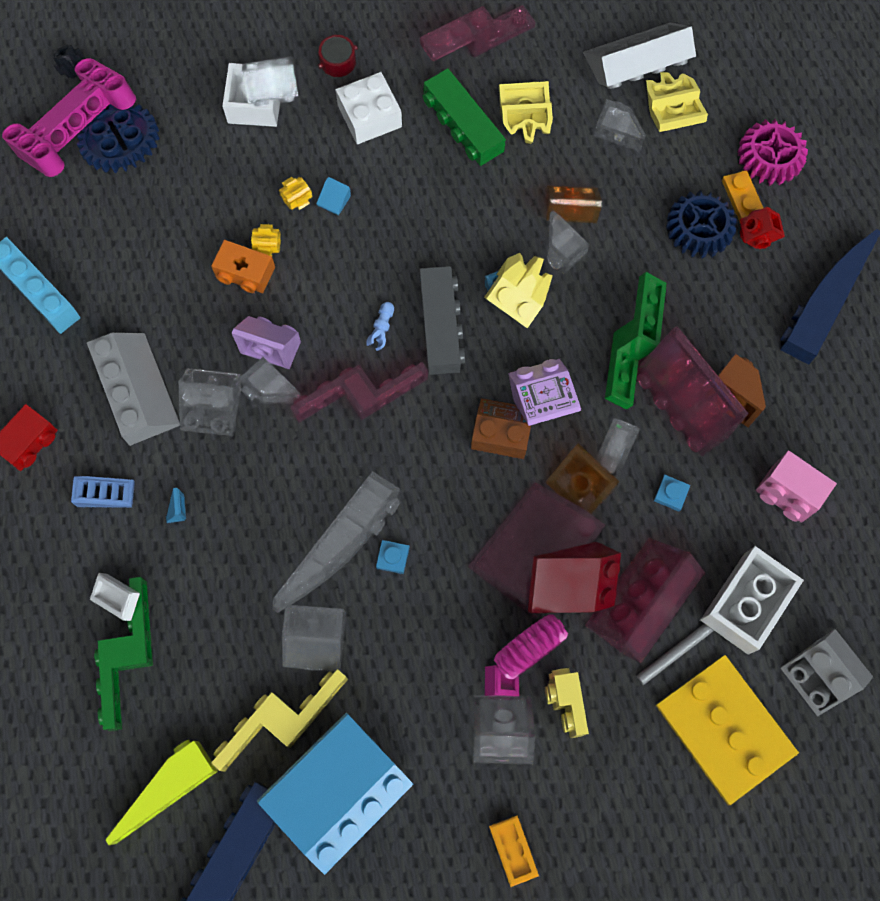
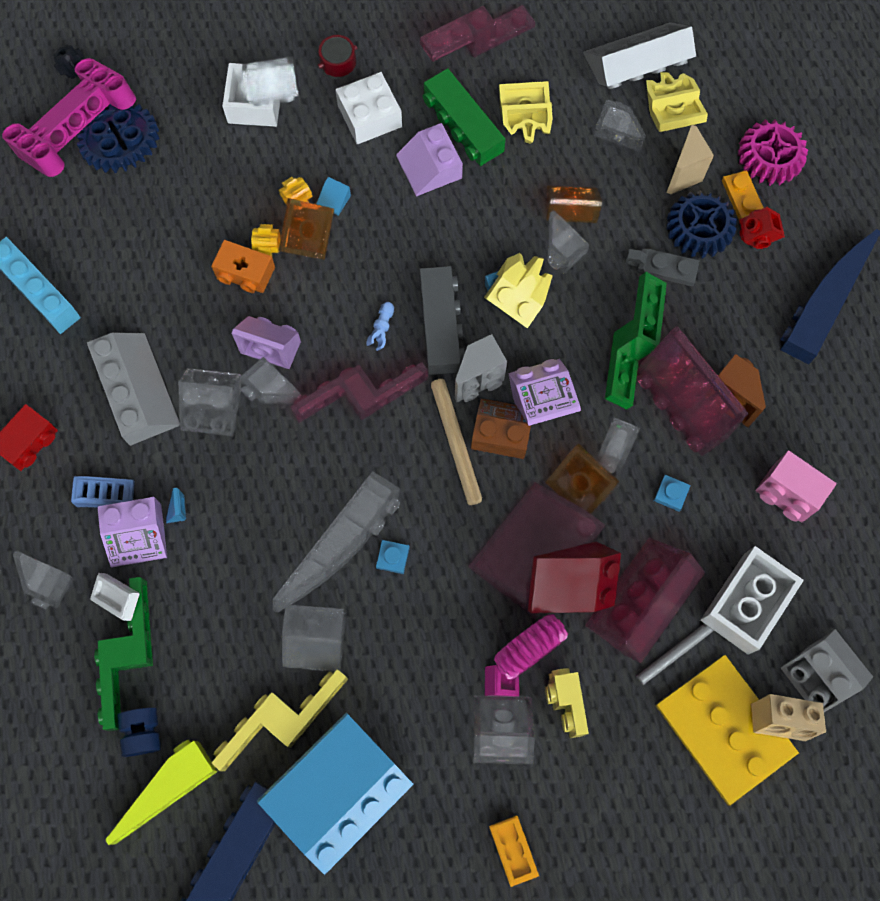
none -> clear slope [13,551,74,610]
none -> lavender slope [98,497,167,567]
none -> dark blue wheel [117,708,161,757]
none -> clear orange slope [278,198,334,260]
none -> lavender slope [396,123,463,196]
none -> tan axle [431,379,482,505]
none -> light grey slope [455,334,507,402]
none -> dark grey hinge [625,249,700,287]
none -> tan slope [667,125,714,194]
none -> tan brick [751,694,826,741]

